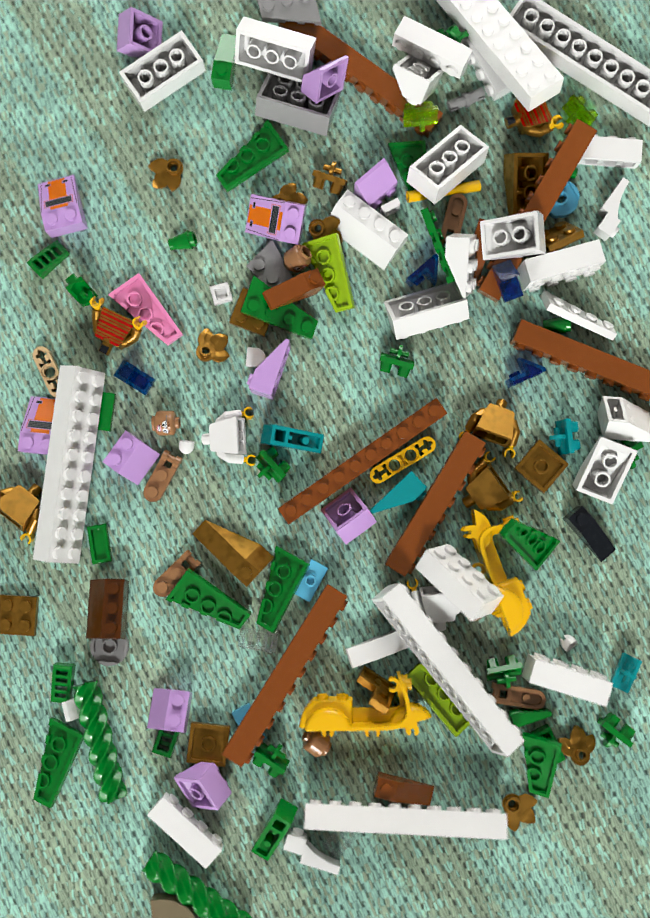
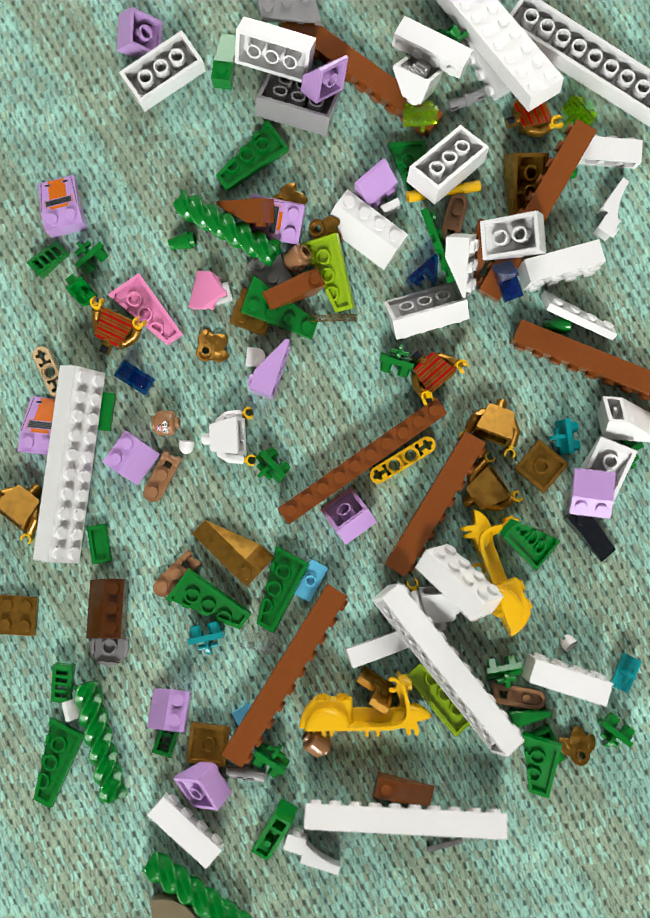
pearl gold plate [148,158,183,192] -> none
teal slope [260,424,324,453] -> none
pearl gold hips [312,161,348,195] -> none
teal slope [369,471,427,514] -> none
pearl gold plate [502,793,537,832] -> none
clear blue slope [505,358,547,388] -> none
pearl gold plate [545,221,585,253] -> none
medium azure plate [549,181,580,219] -> none
none -> green hips [74,240,108,274]
none -> green piece [173,189,282,267]
none -> teal hips [187,621,225,655]
none -> bright pink slope [189,271,228,310]
none -> dark orange slope [216,198,274,227]
none -> light grey pin [226,764,266,783]
none -> pearl gold piece [308,314,363,322]
none -> torso [411,349,470,405]
none -> light grey window [426,838,463,853]
none -> lavender slope [569,468,616,519]

